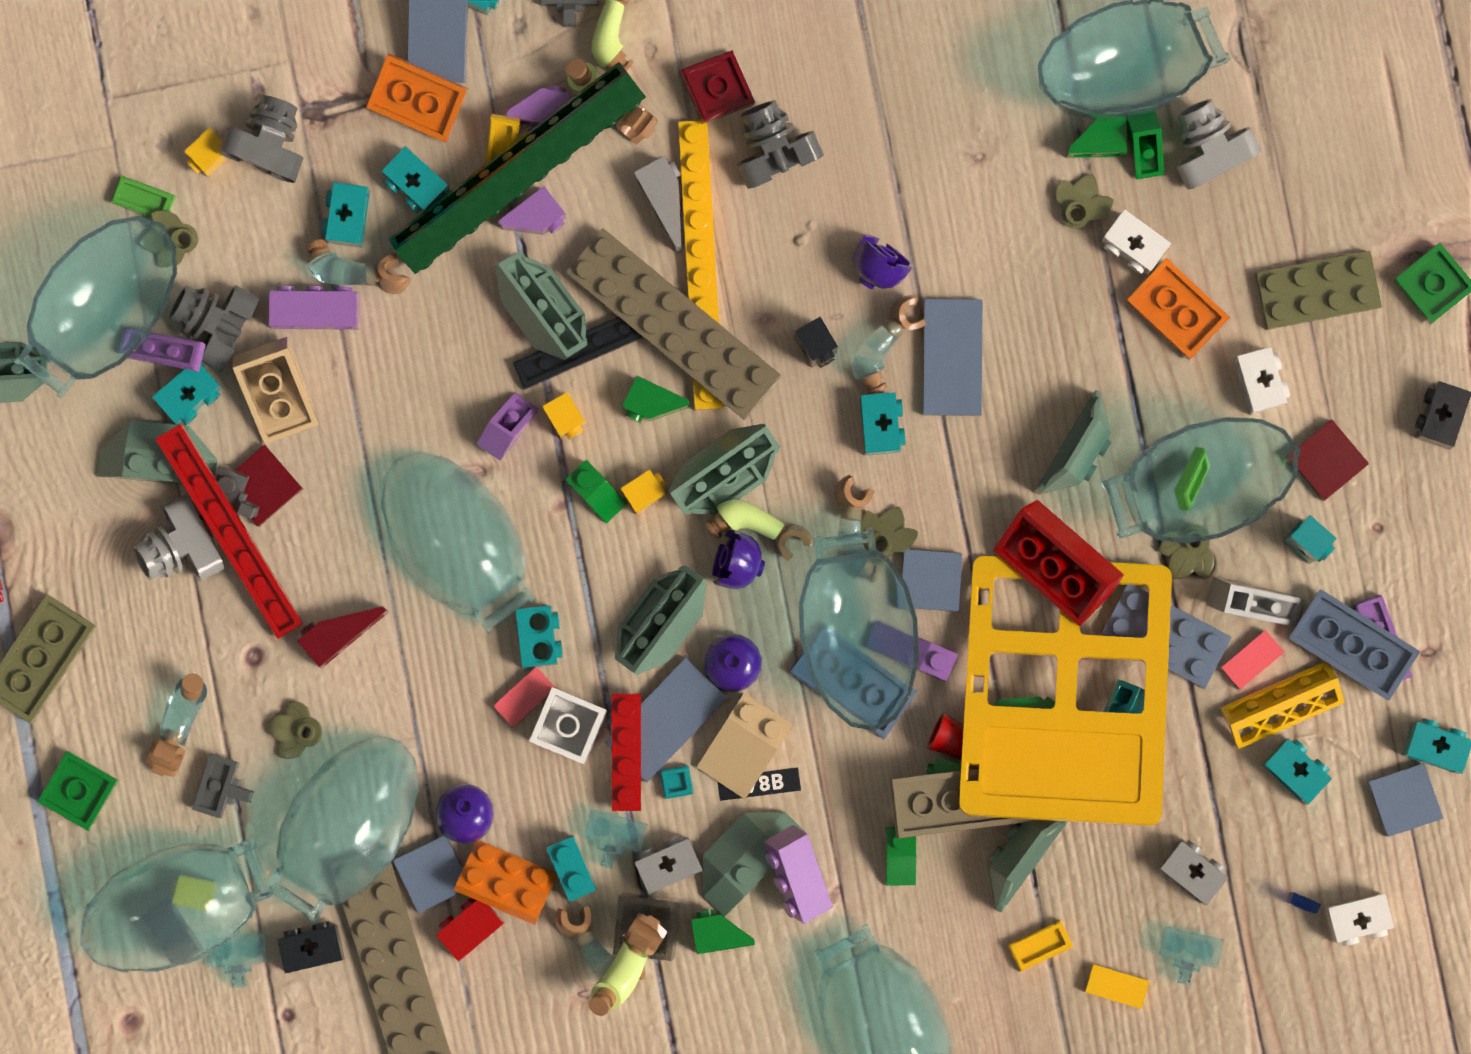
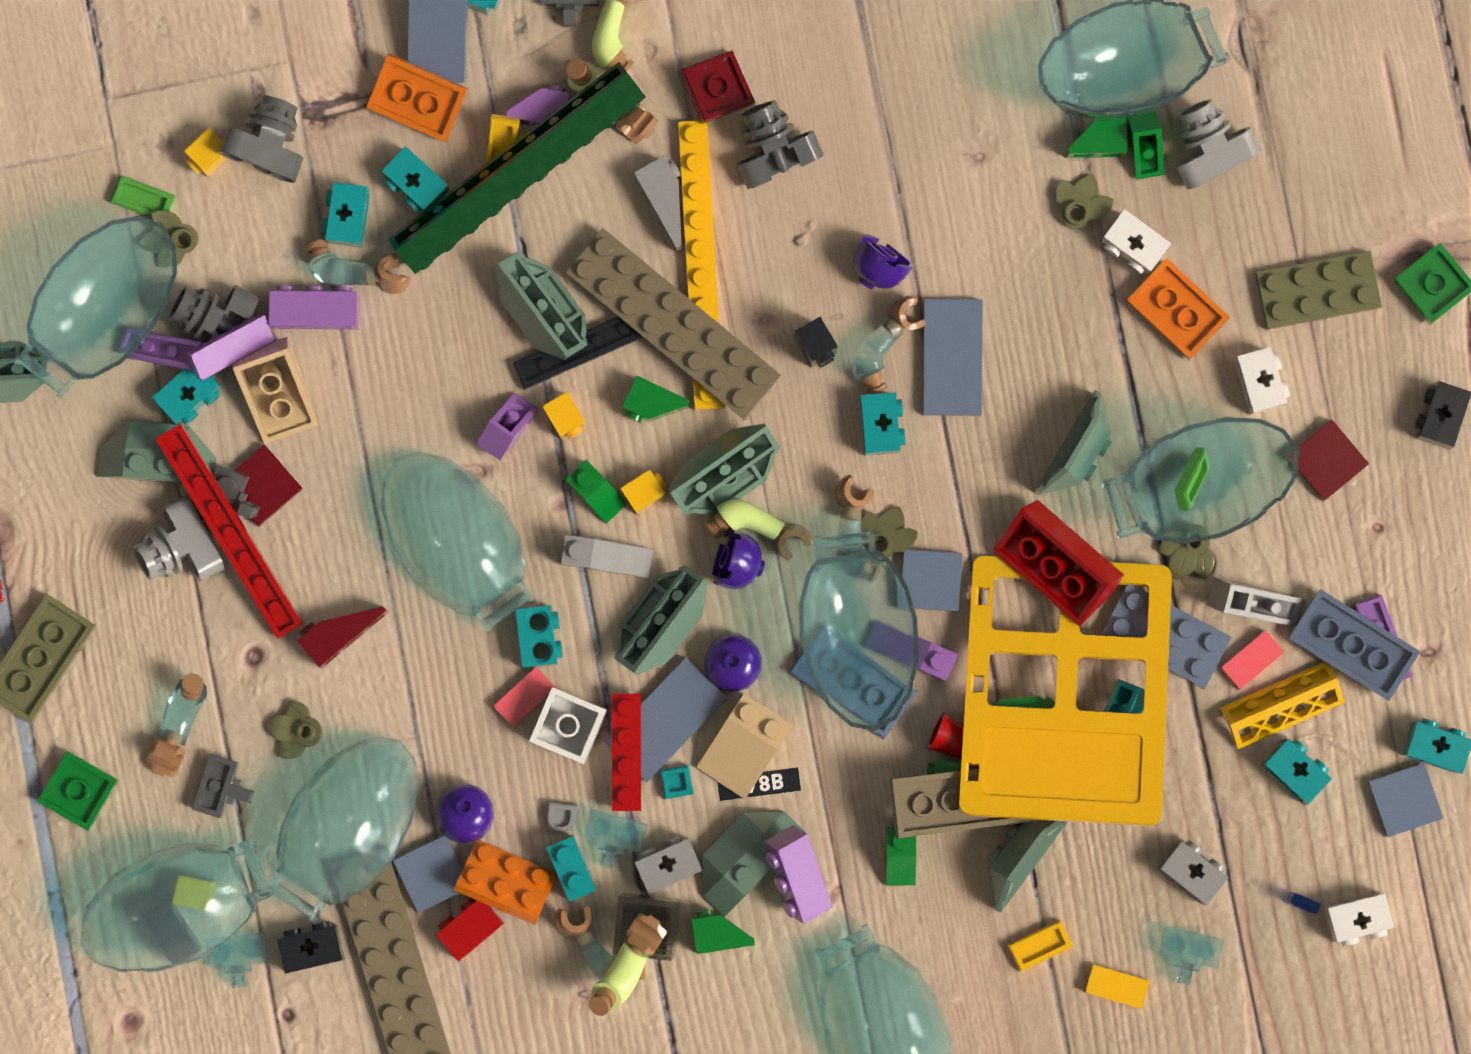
medium lavender slope [498,186,567,235] -> none
teal brick [1283,515,1337,564] -> none
none -> tile [187,314,275,381]
none -> light grey tile [547,802,578,833]
none -> light grey slope [561,535,653,578]

